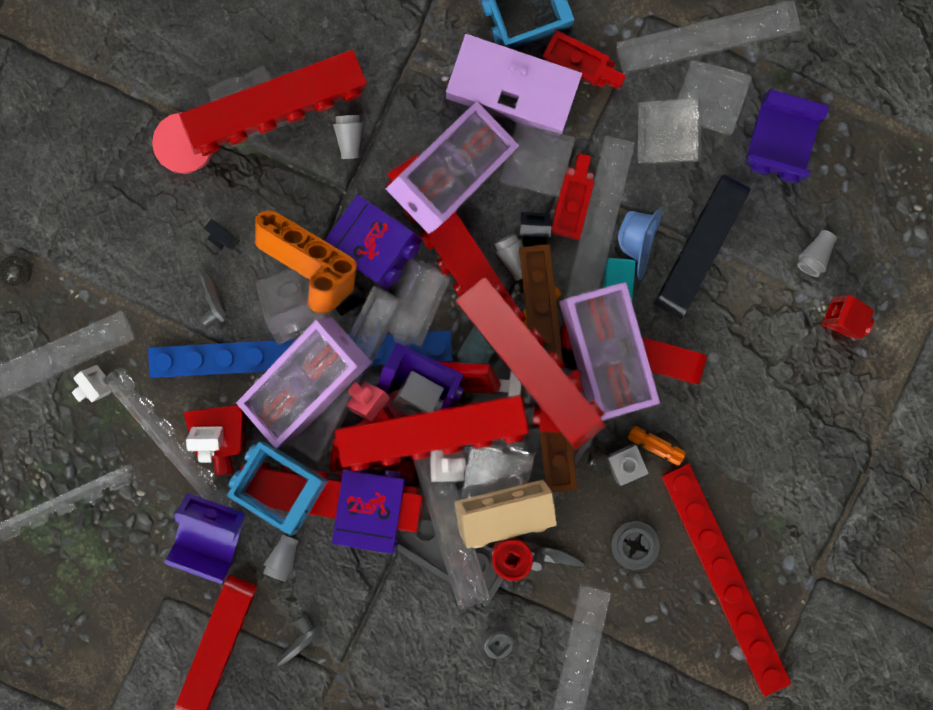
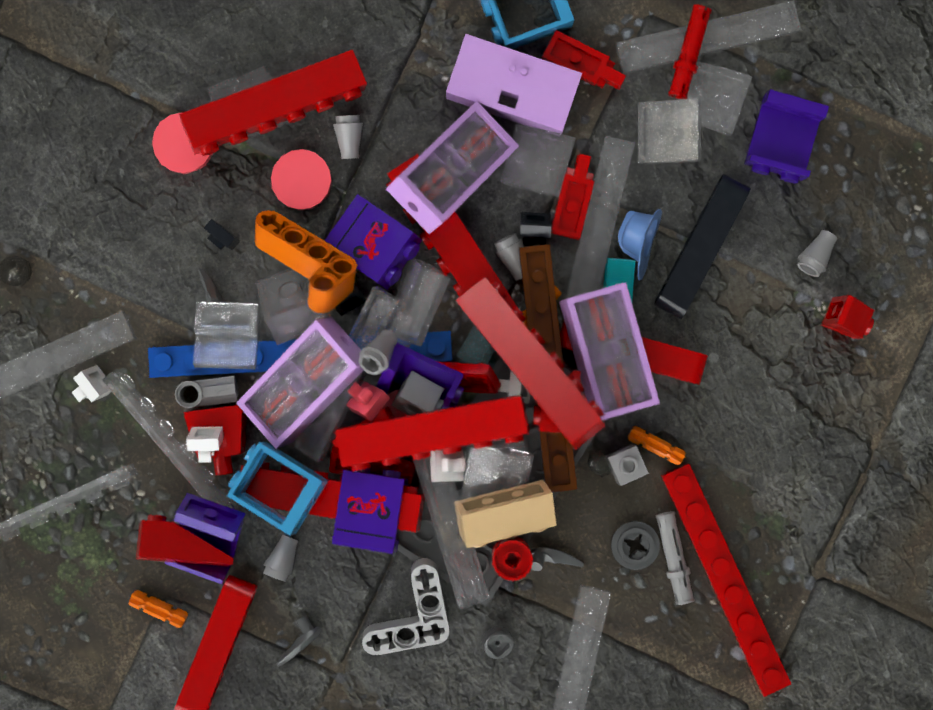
none -> orange axle [129,590,188,628]
none -> red slope [136,515,234,566]
none -> light grey piece [175,376,238,408]
none -> clear slope [193,302,259,369]
none -> coral tile [271,149,332,211]
none -> light grey cone [359,330,398,375]
none -> light grey beam [362,558,449,655]
none -> light grey pin [655,511,695,605]
none -> red pin [668,4,712,100]

